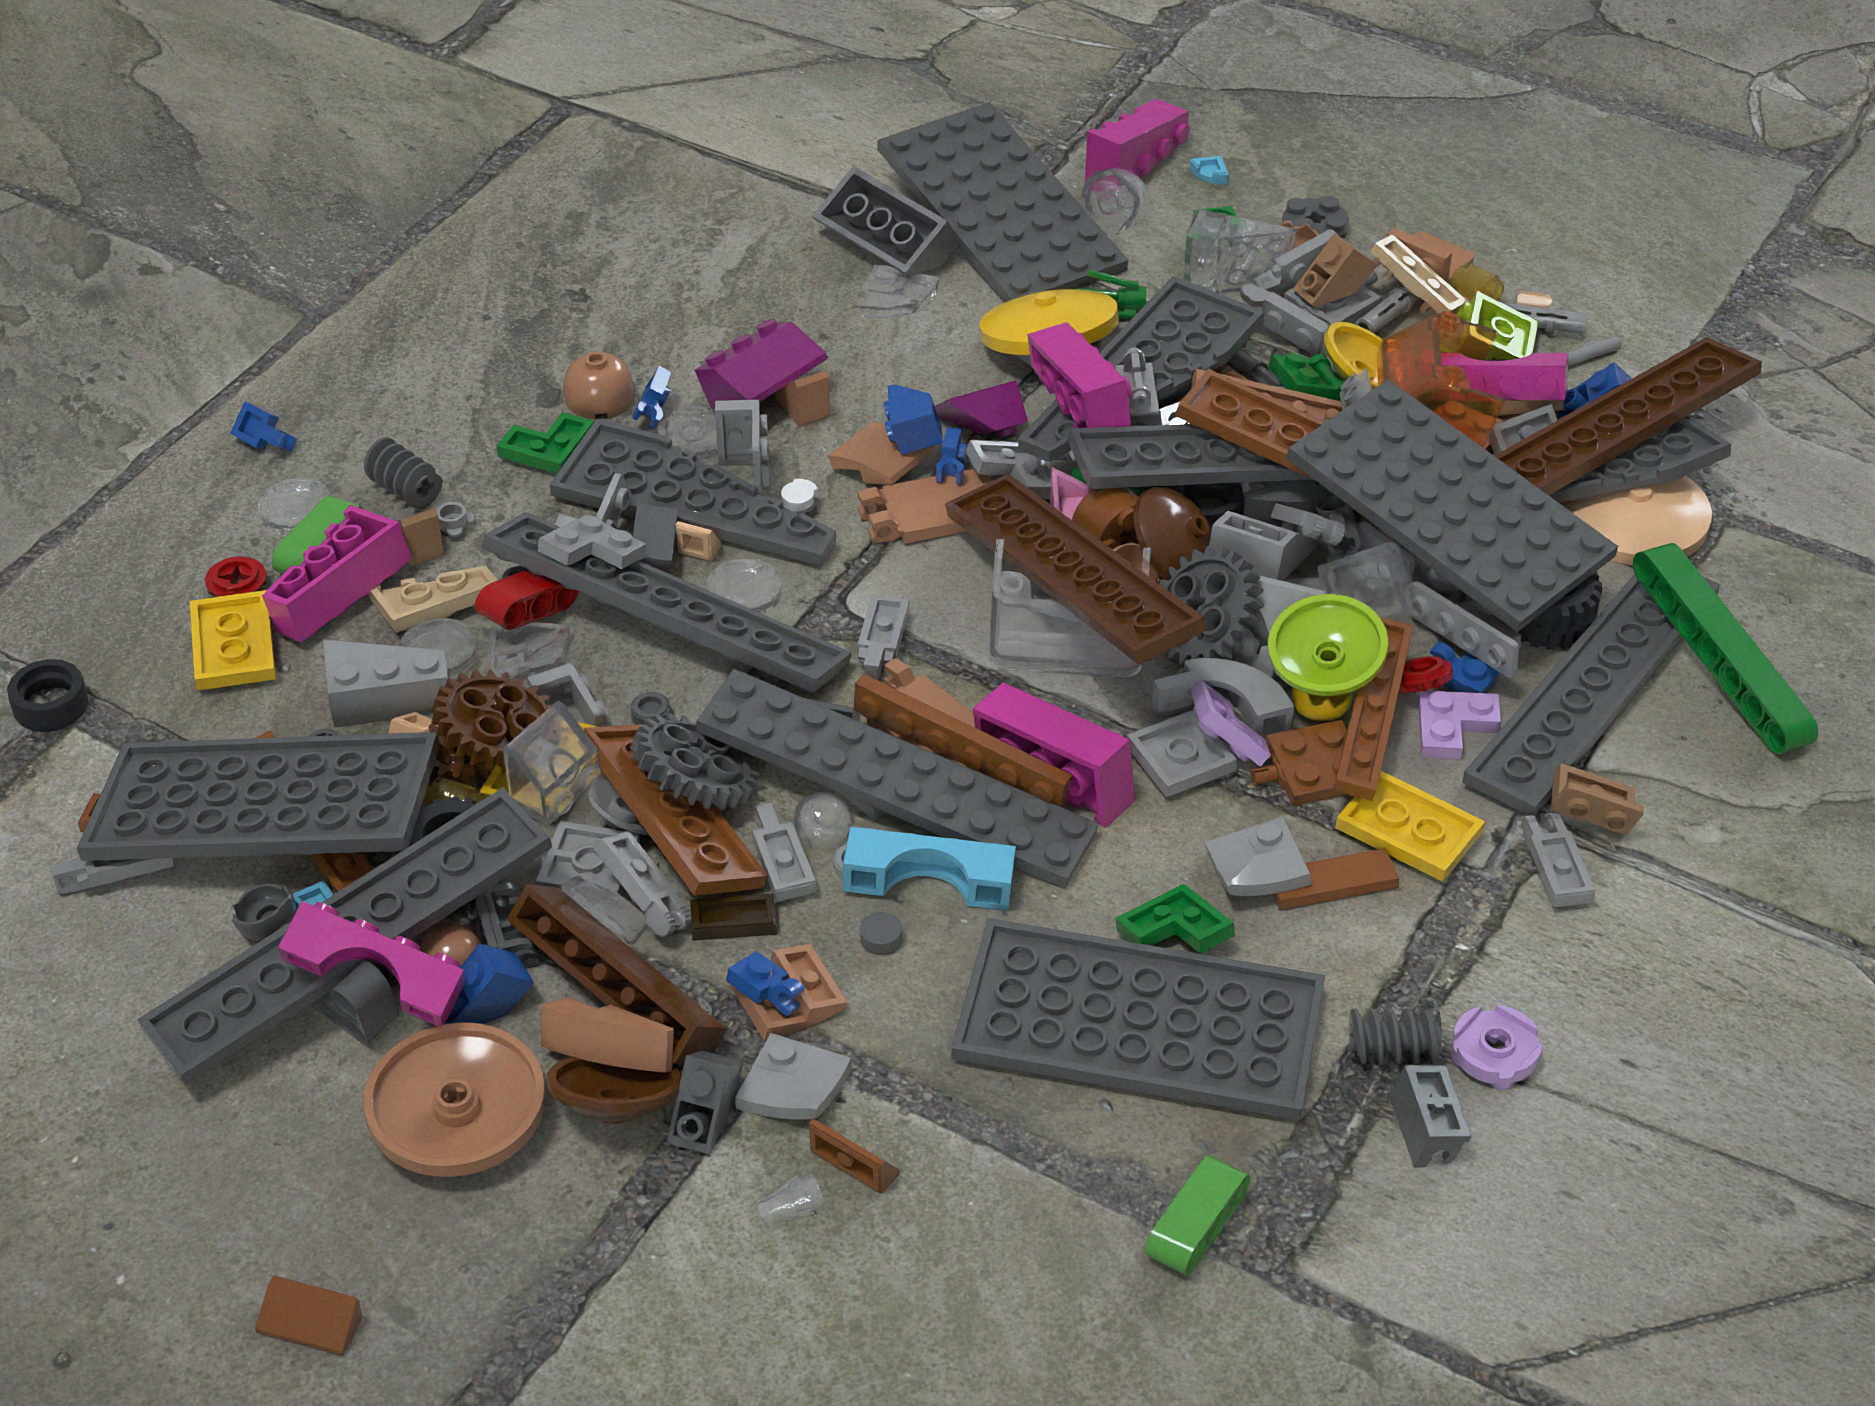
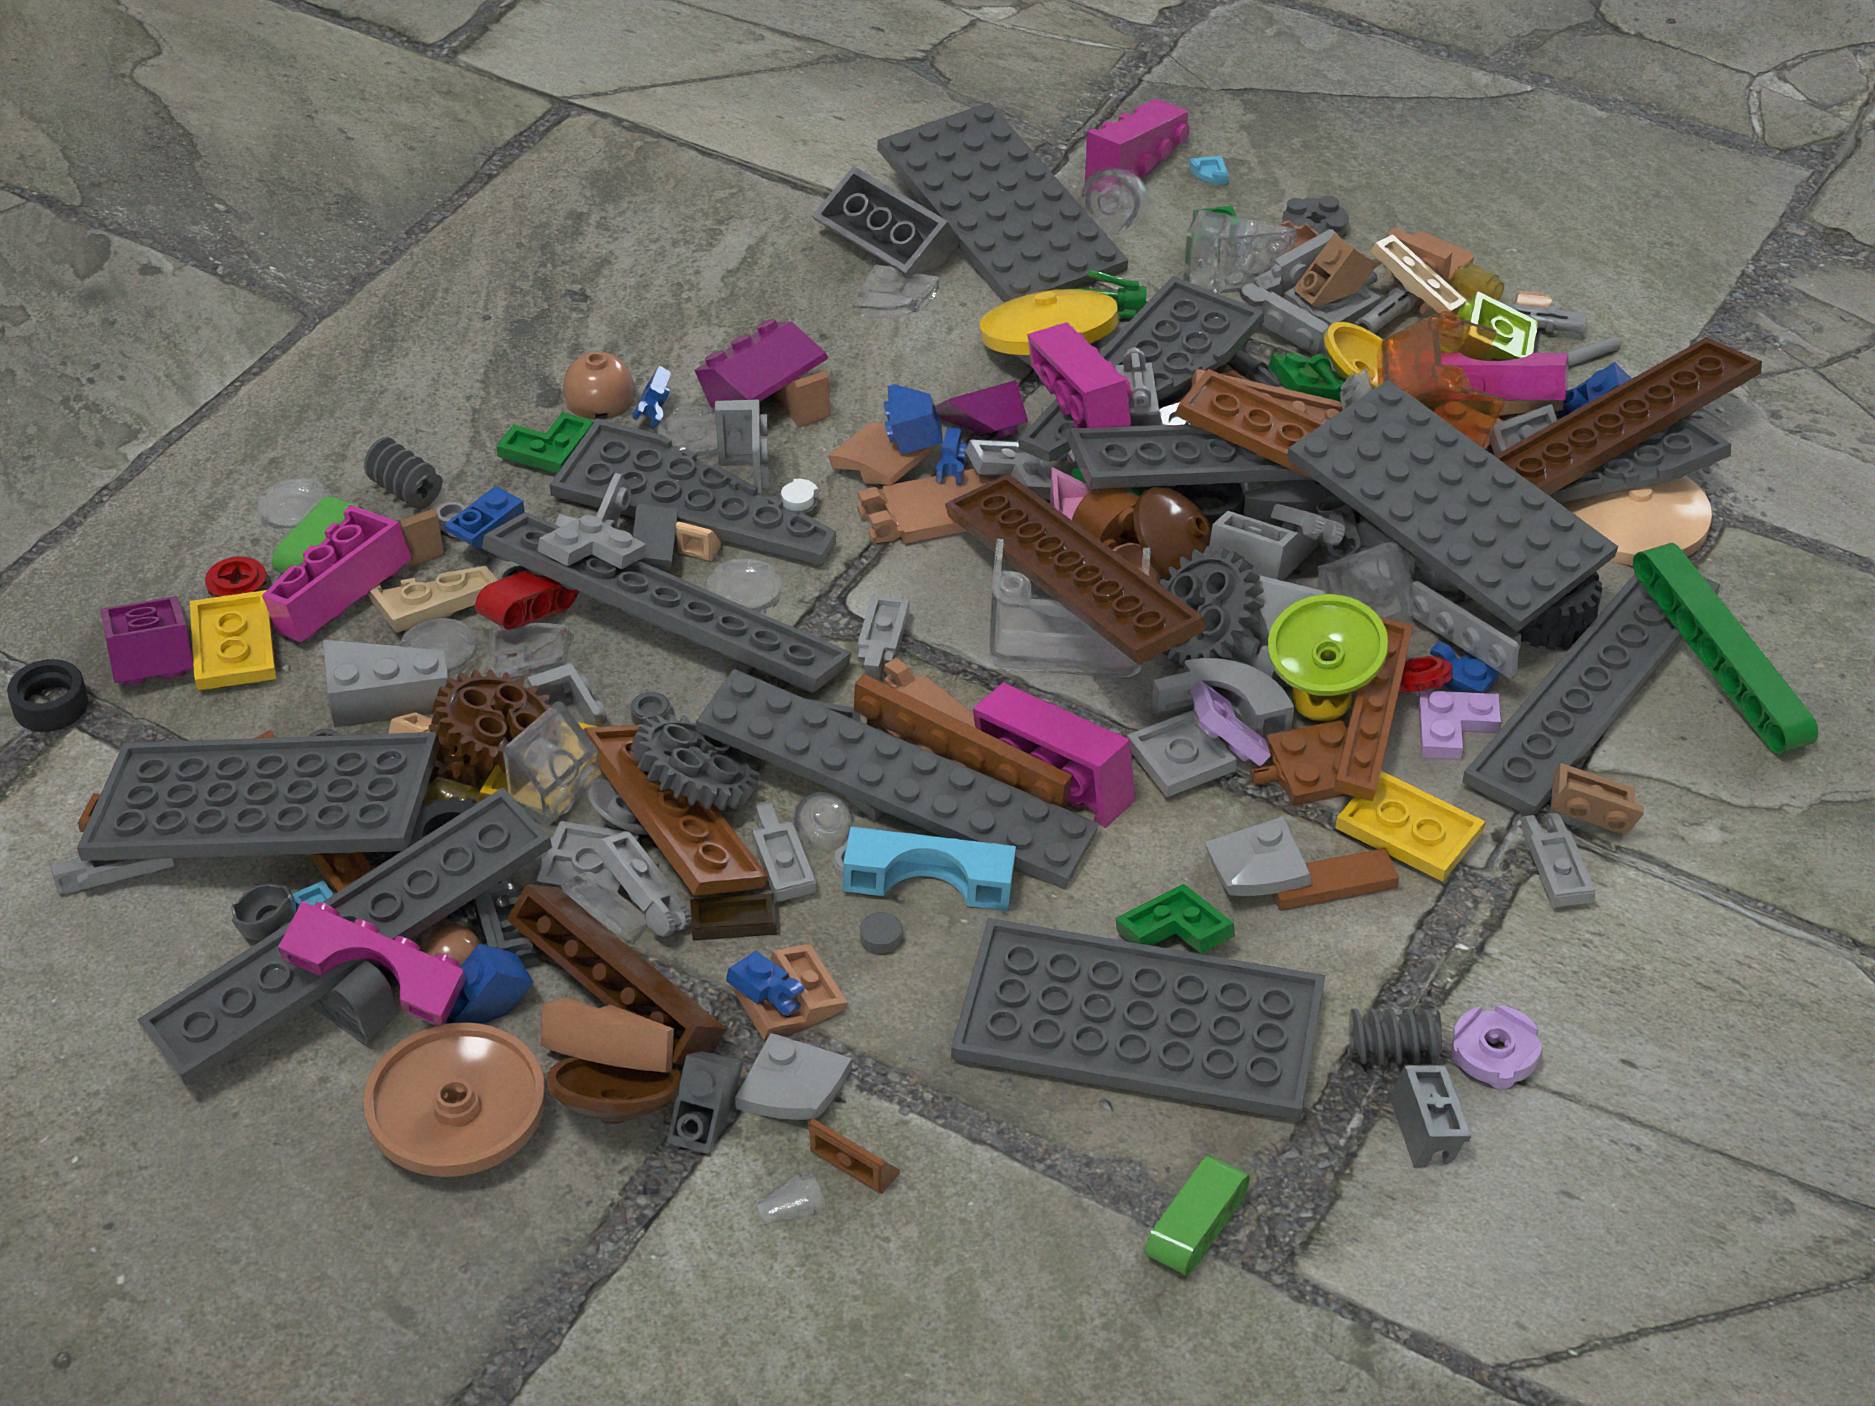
blue plate [230,401,297,452] -> none
dark orange slope [255,1276,363,1356] -> none
none -> magenta slope [100,596,194,685]
none -> blue slope [444,486,525,548]

